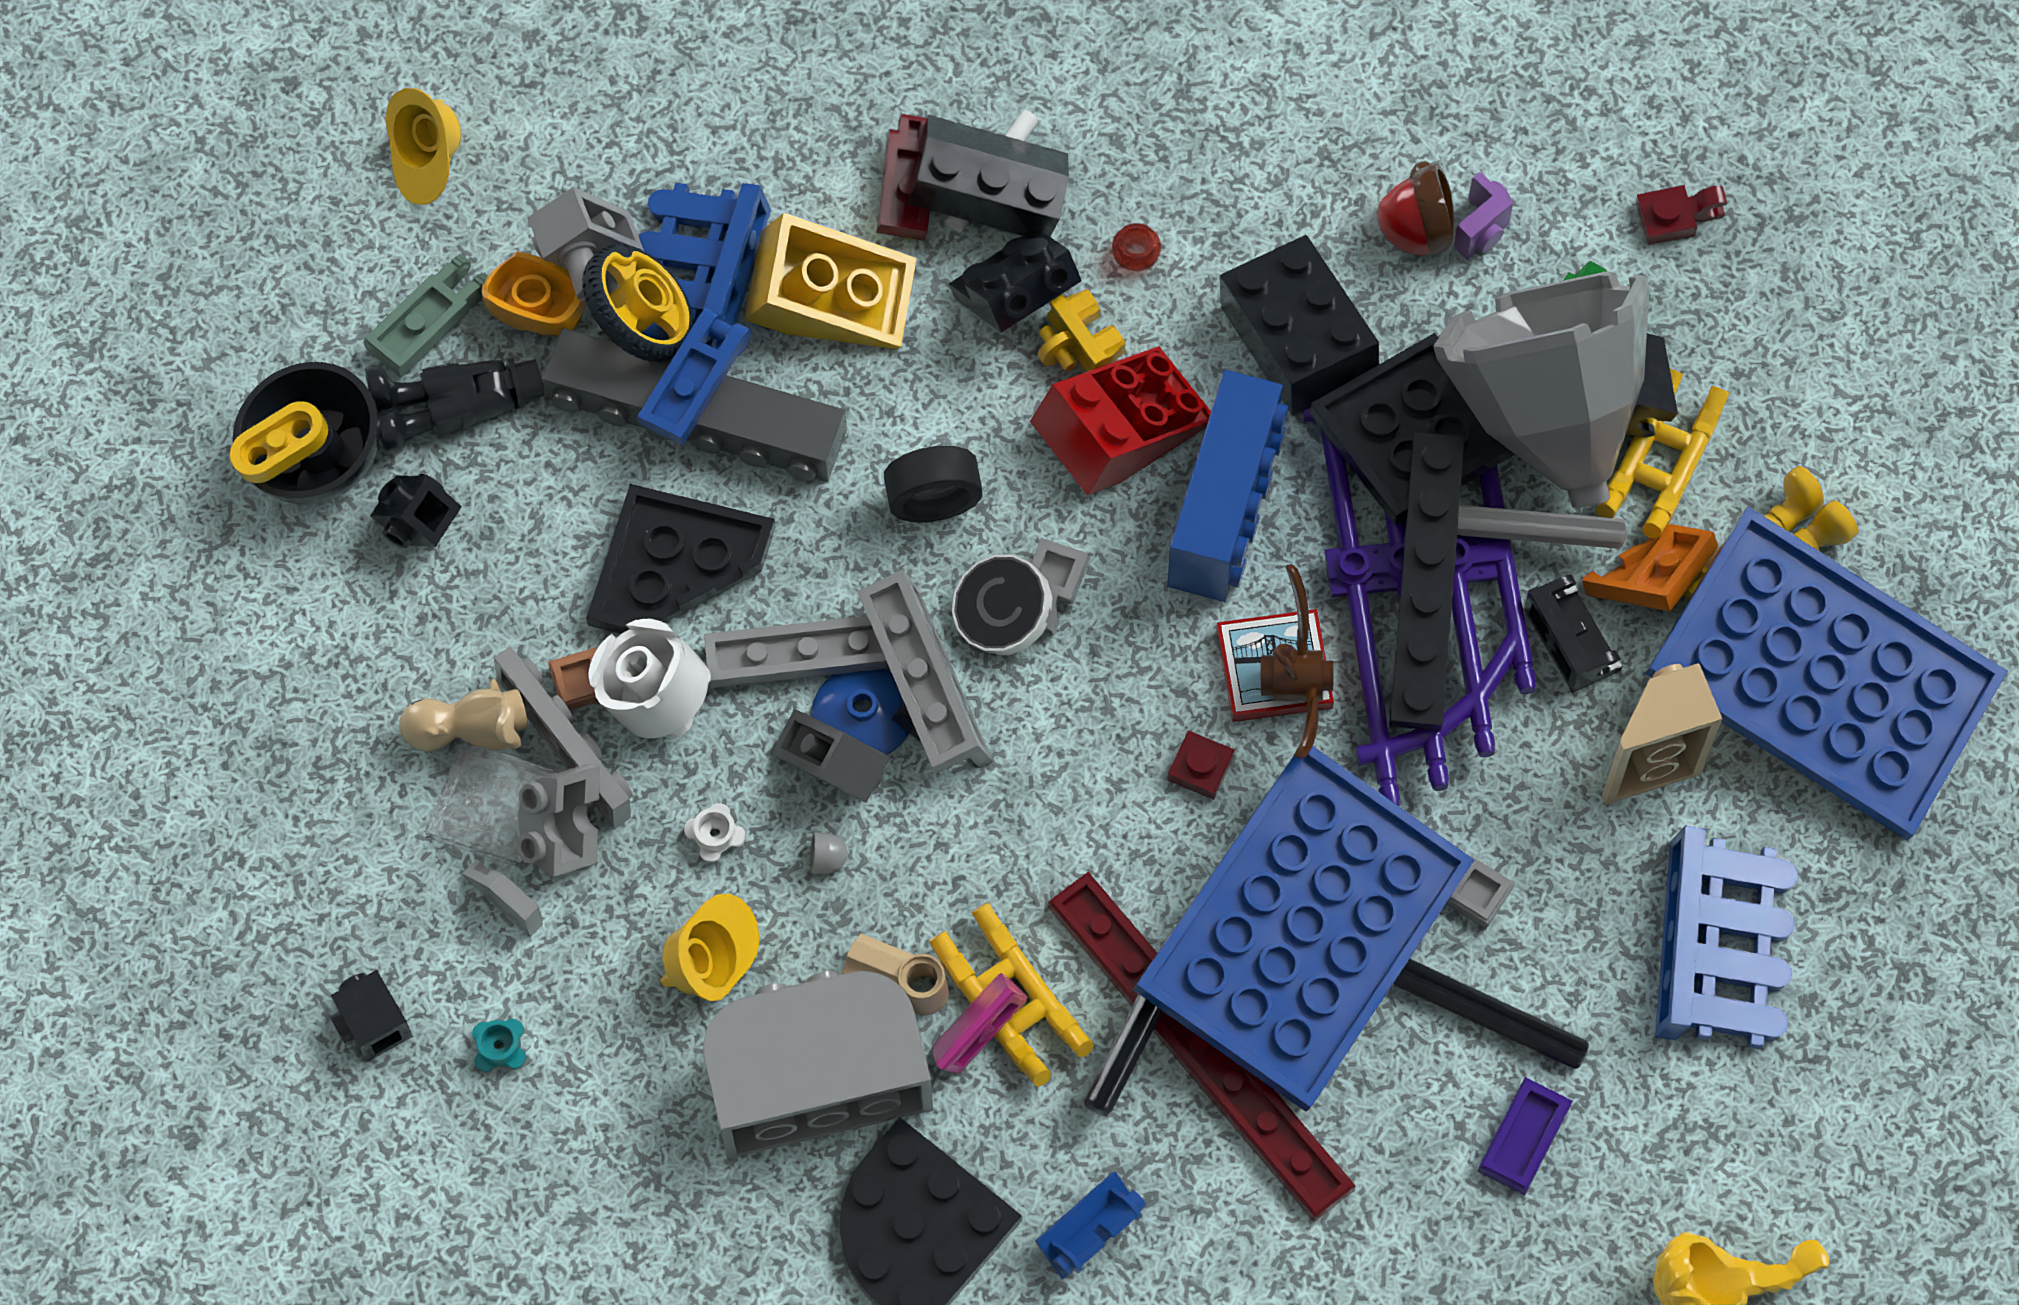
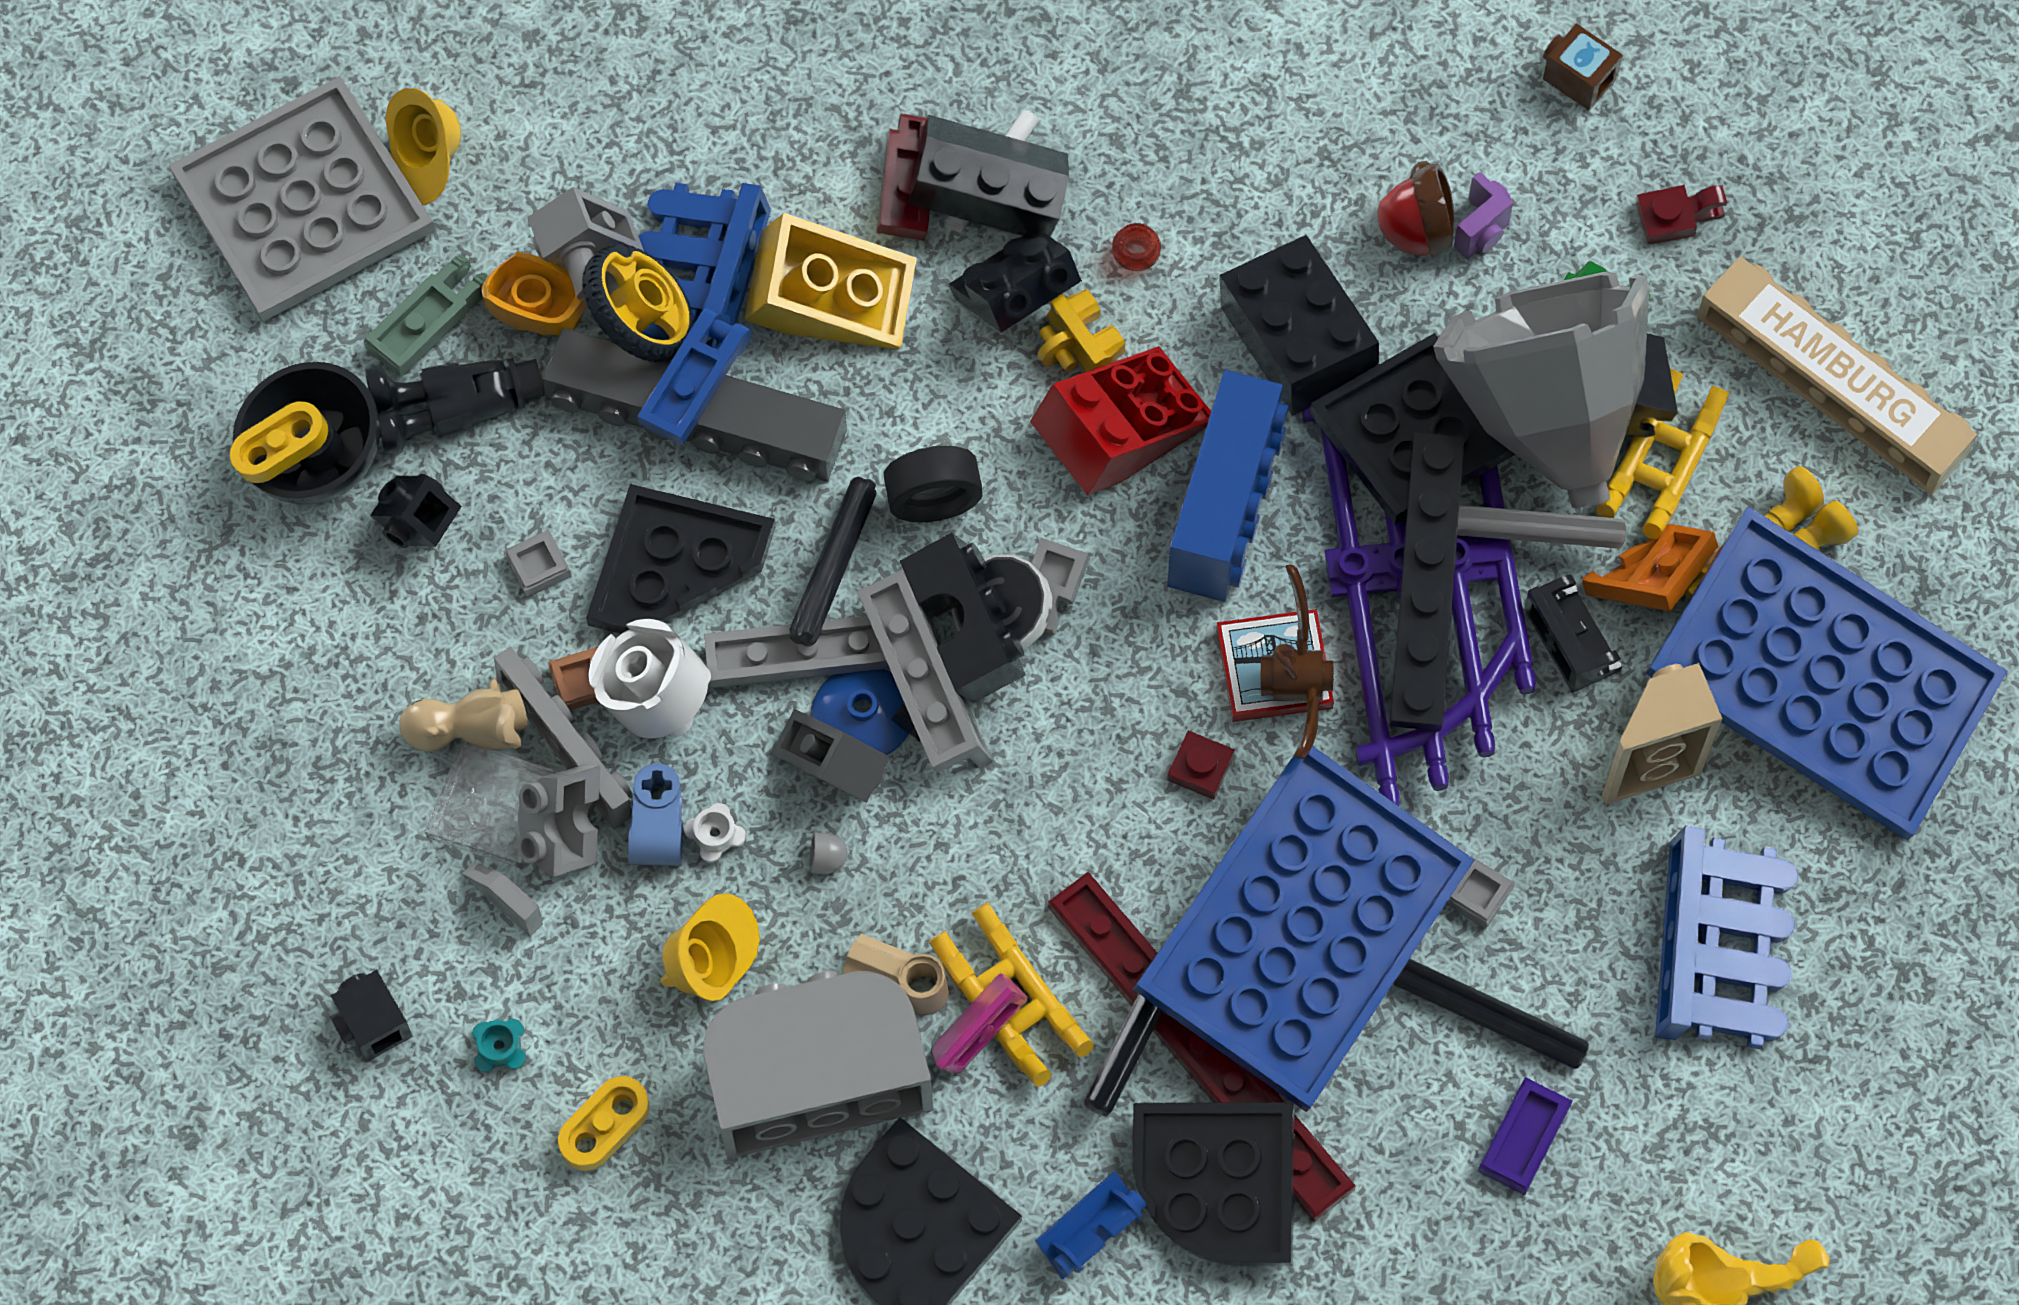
none -> light grey plate [169,76,435,322]
none -> light grey tile [503,529,572,598]
none -> yellow plate [558,1076,650,1171]
none -> medium blue piece [628,763,683,866]
none -> black axle [789,476,877,647]
none -> black arch [900,532,1026,703]
none -> black plate [1132,1103,1294,1266]
none -> reddish brown brick [1543,23,1623,111]
none -> tan brick [1697,256,1978,495]

